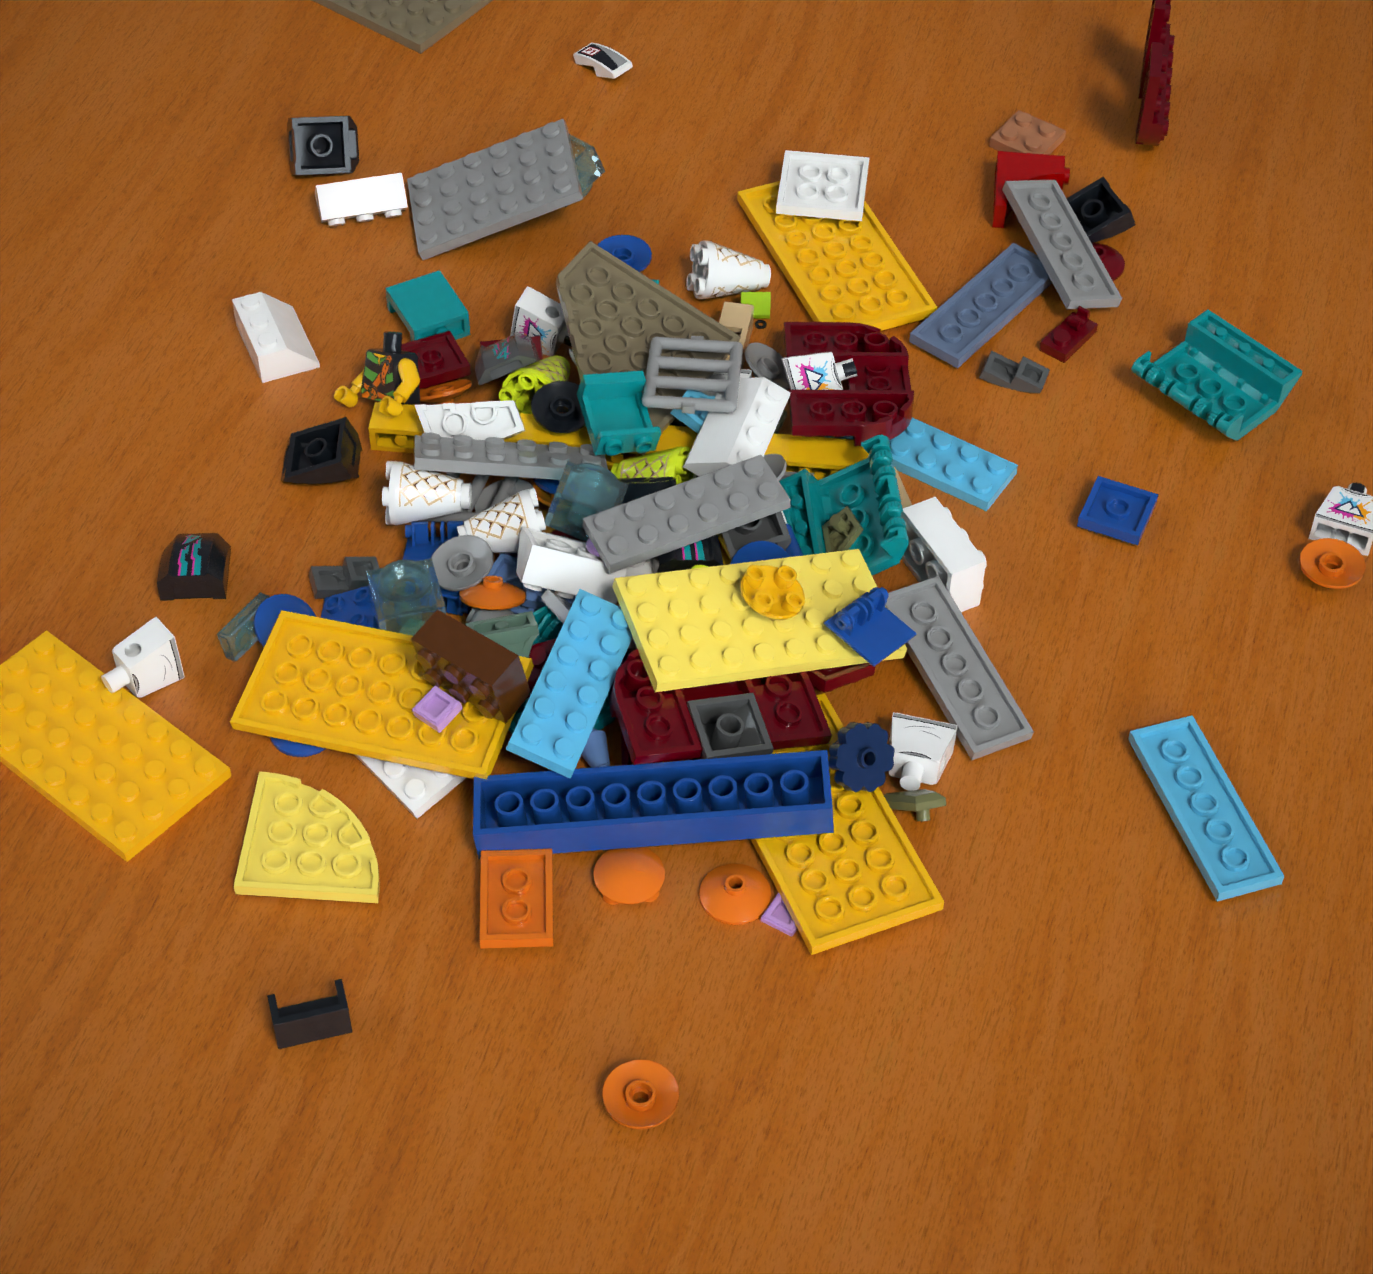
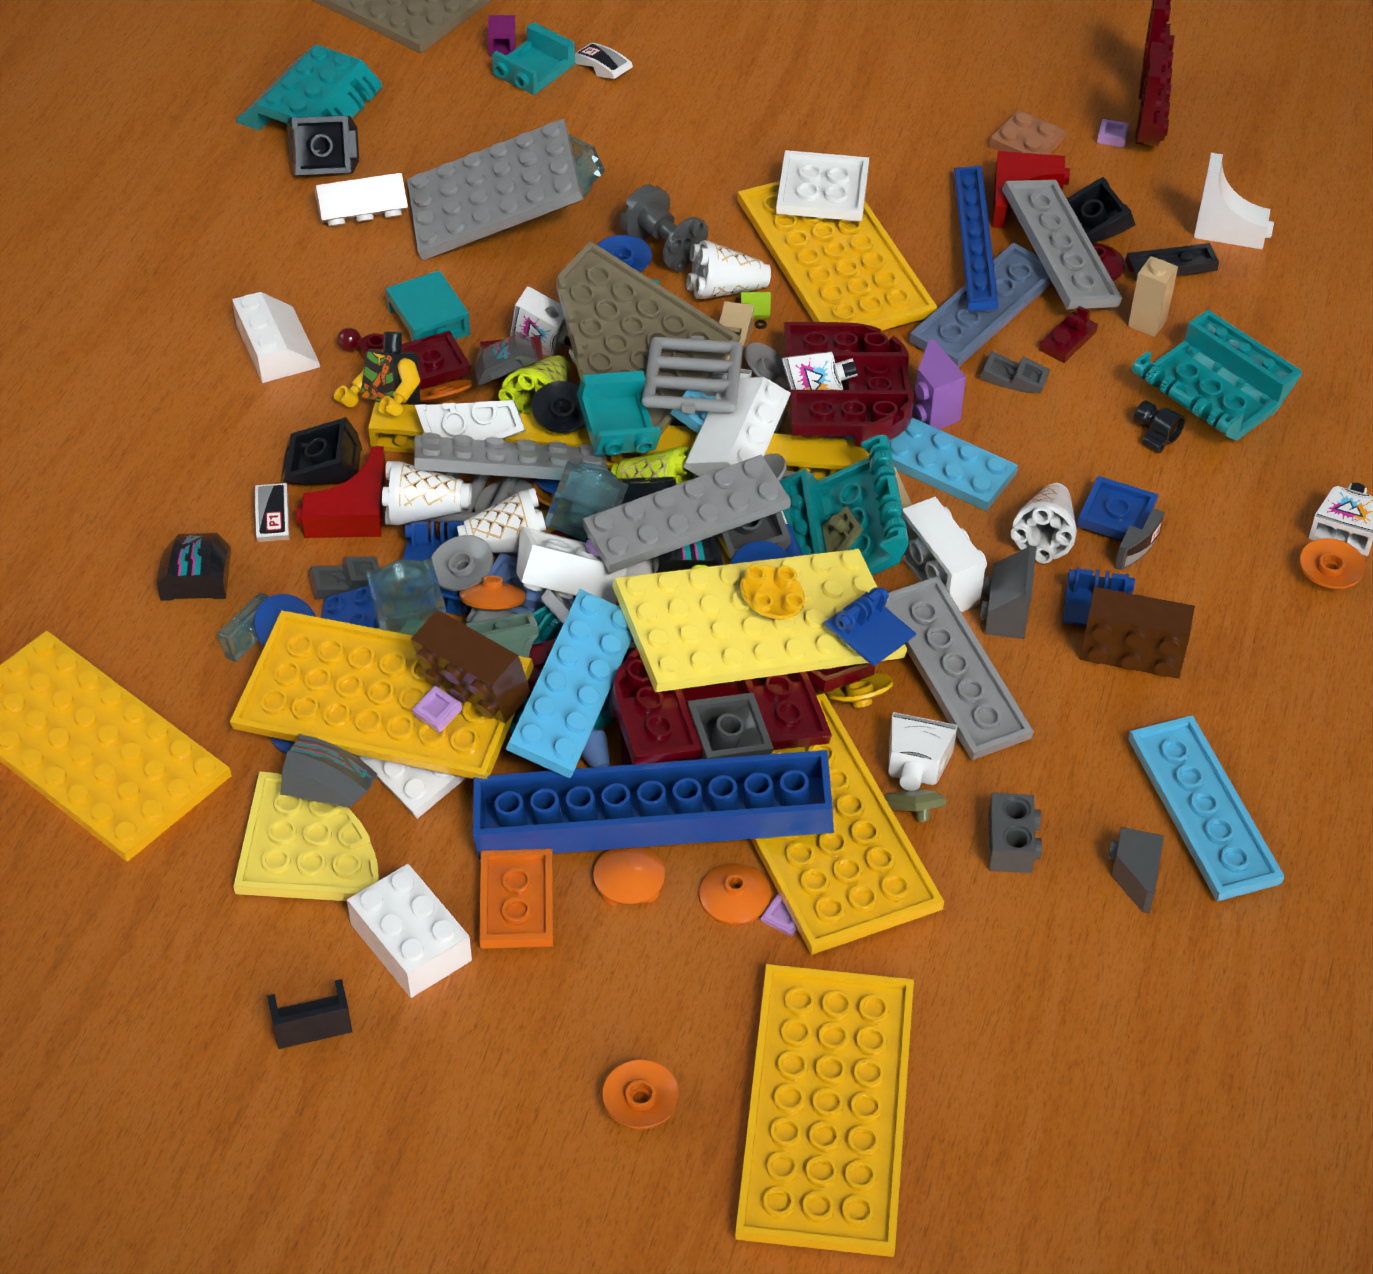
white torso [101,617,185,698] -> none
dark blue plant [828,722,895,792] -> none
none -> teal slope [236,44,382,131]
none -> slope [255,483,290,542]
none -> dark grey slope [280,734,378,807]
none -> red arch [296,446,386,538]
none -> dark red plate [337,328,384,360]
none -> white brick [347,864,472,998]
none -> magenta brick [488,15,516,57]
none -> teal panel [492,22,575,95]
none -> dark grey piece [620,184,708,272]
none -> yellow plate [735,964,914,1257]
none -> yellow dish [826,673,893,708]
none -> medium lavender slope [913,339,966,429]
none -> blue tile [954,166,998,311]
none -> dark grey slope [980,546,1037,639]
none -> dark grey brick [988,793,1042,873]
none -> white cone [1011,483,1077,564]
none -> blue hinge [1063,567,1135,626]
none -> reddish brown brick [1080,587,1195,679]
none -> lavender tile [1097,119,1130,148]
none -> dark grey slope [1107,827,1164,913]
none -> dark grey slope [1115,508,1165,570]
none -> black plate [1125,243,1219,281]
none -> tan brick [1128,256,1178,337]
none -> black piece [1133,400,1185,453]
none -> white arch [1194,153,1274,249]

